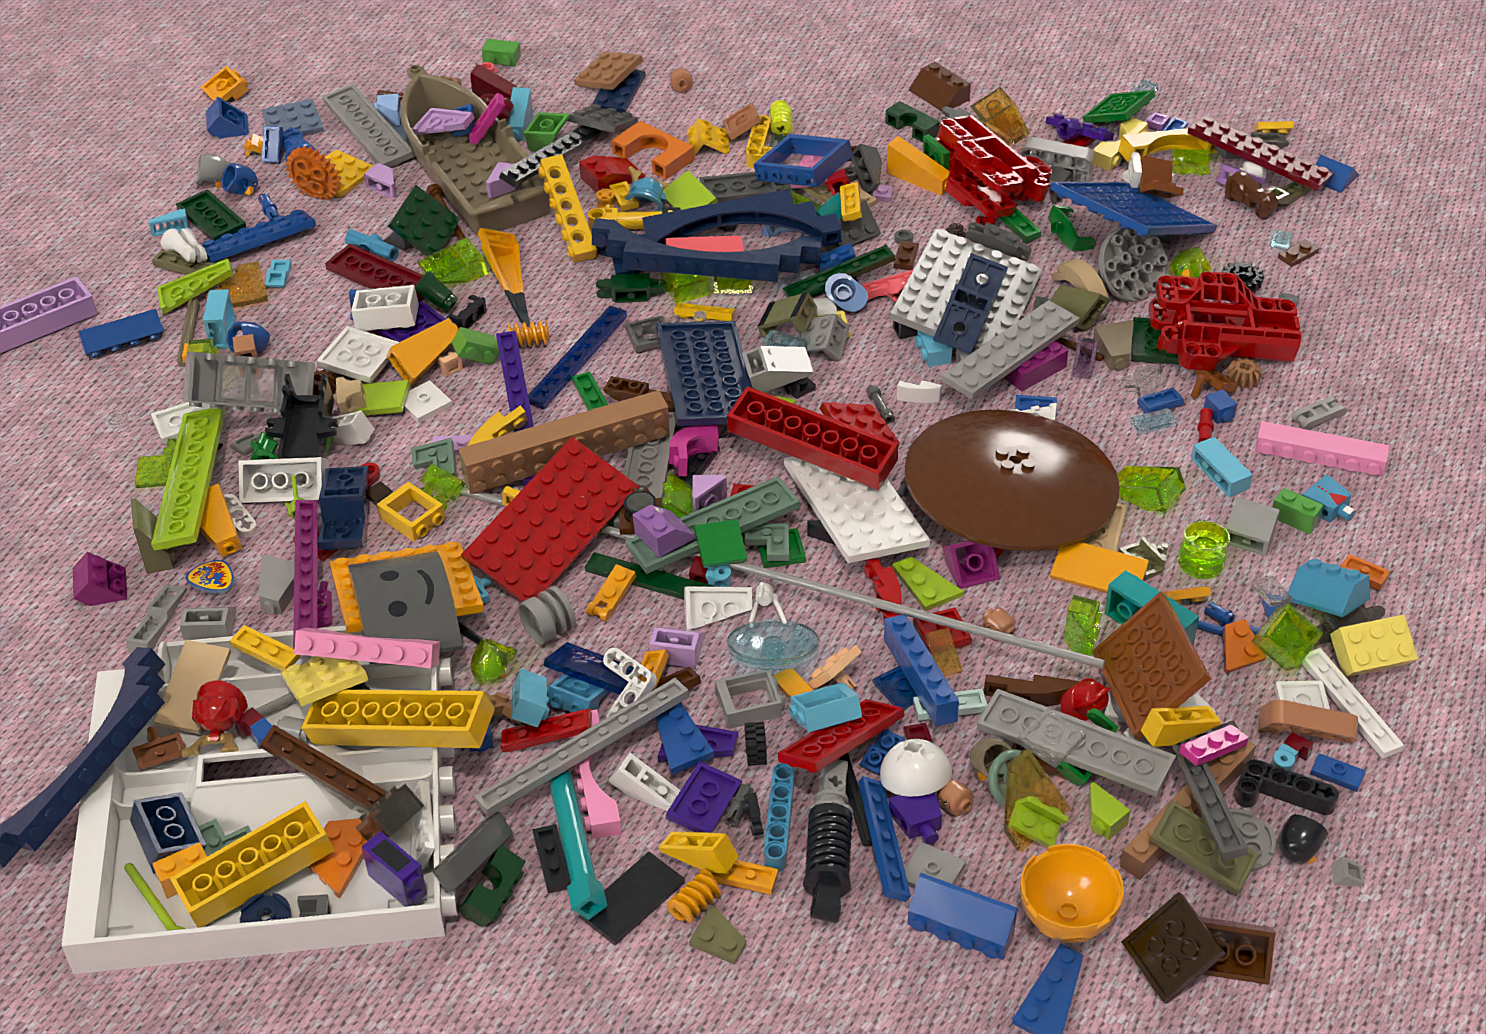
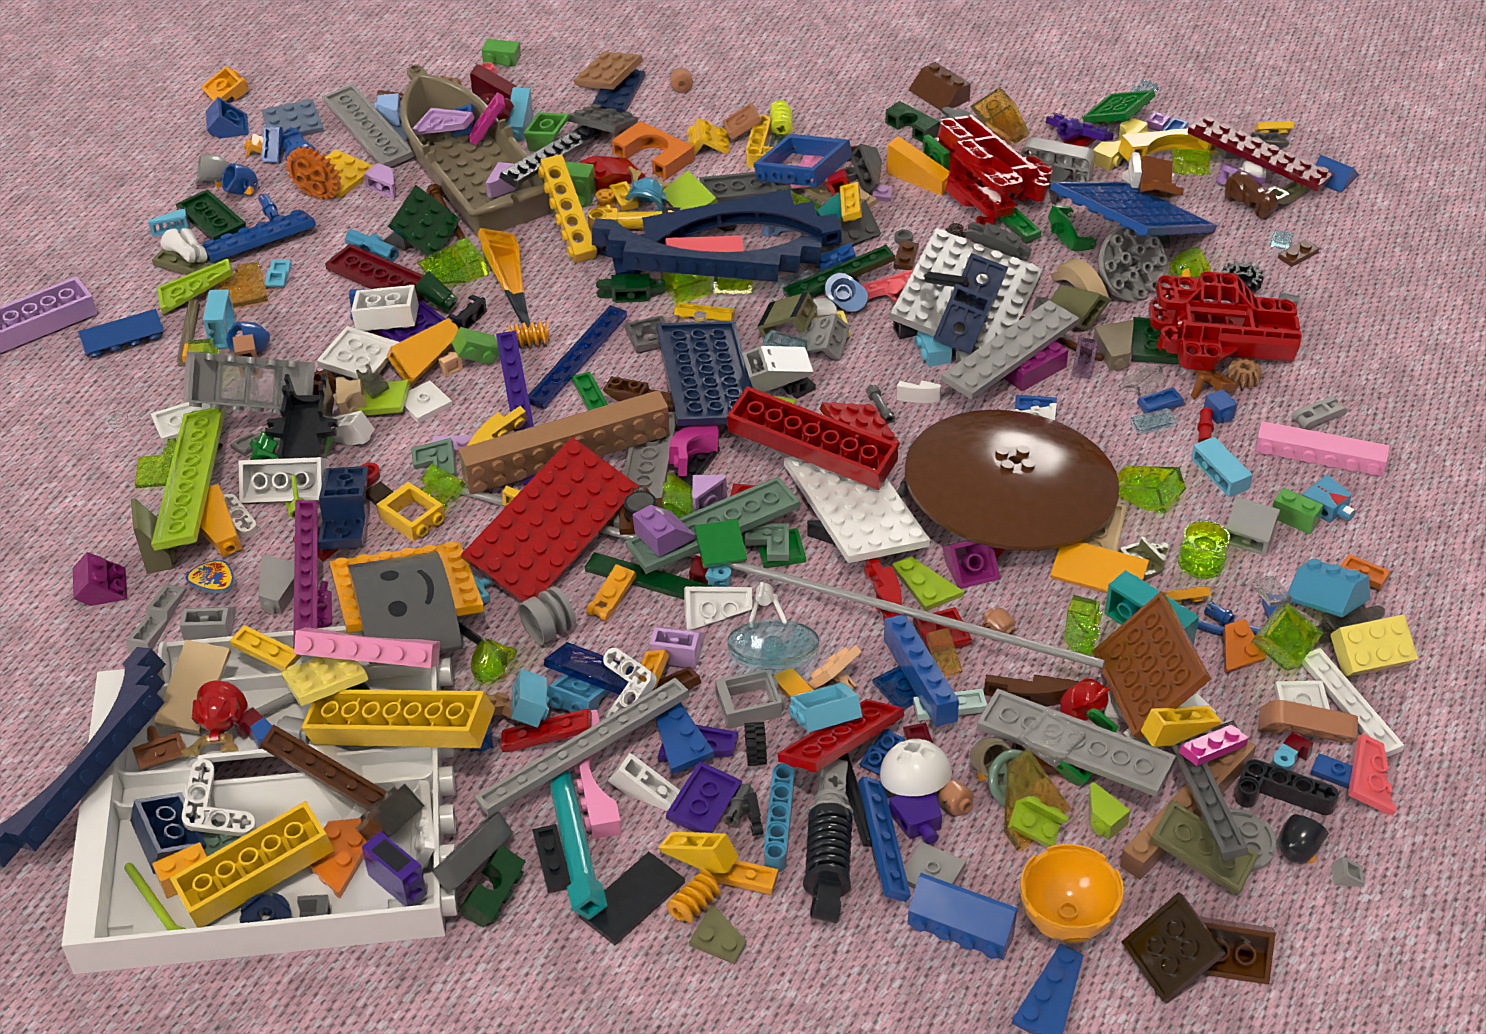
none -> white beam [182,759,255,837]
none -> clear smoke plate [356,364,389,399]
none -> bright green slope [560,162,596,206]
none -> black axle [923,271,969,287]
none -> coral wing [1348,733,1396,815]

